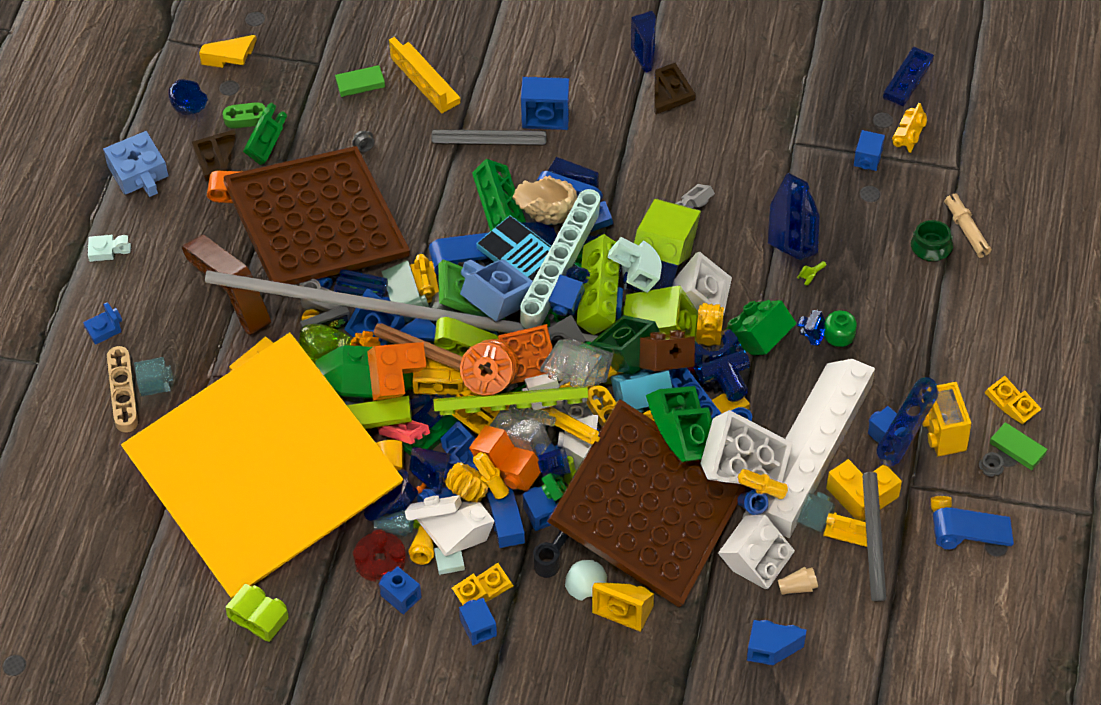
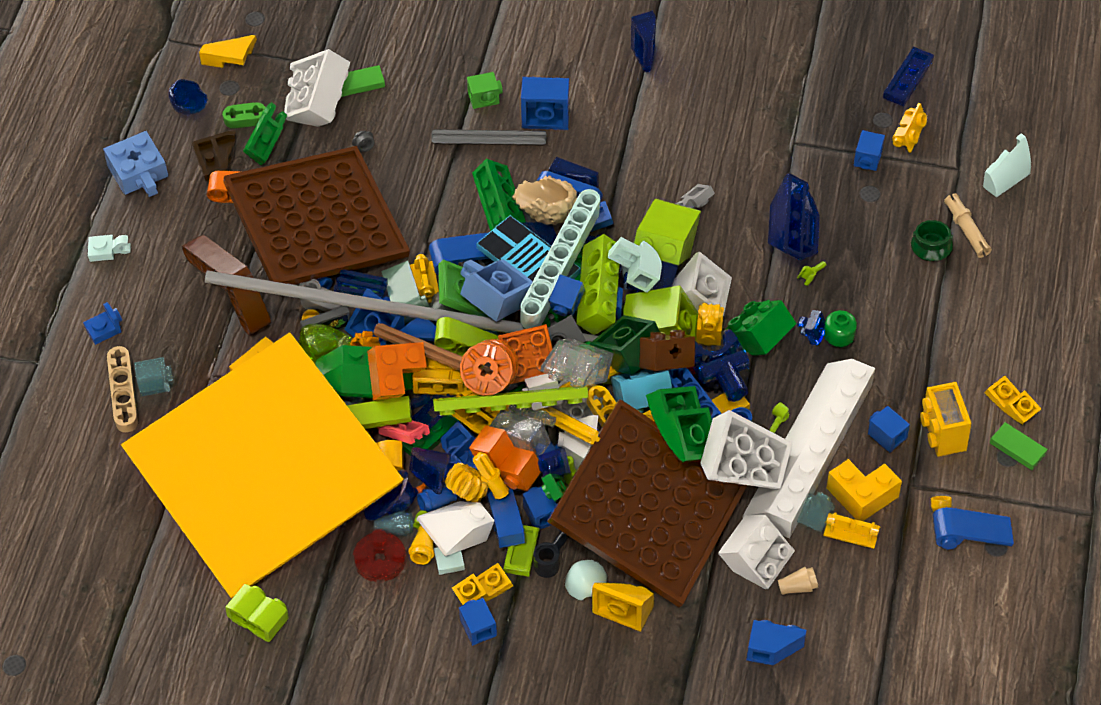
blue brick [379,566,422,614] -> none
yellow fence [389,37,461,114] -> none
white plate [405,495,462,521] -> none
clear blue pin [566,266,590,284] -> none
dark brown wing [654,63,696,114] -> none
yellow axle [737,469,788,499] -> none
blue cone [738,489,768,515] -> none
dark grey axle [862,472,886,602] -> none
clear blue beam [877,377,939,466] -> none
dark grey plate [979,452,1004,477] -> none
none -> white wedge [284,49,350,127]
none -> bright green brick [467,72,503,109]
none -> lime tile [503,525,539,577]
none -> lime hand [769,402,789,433]
none -> light aqua slope [983,133,1031,198]

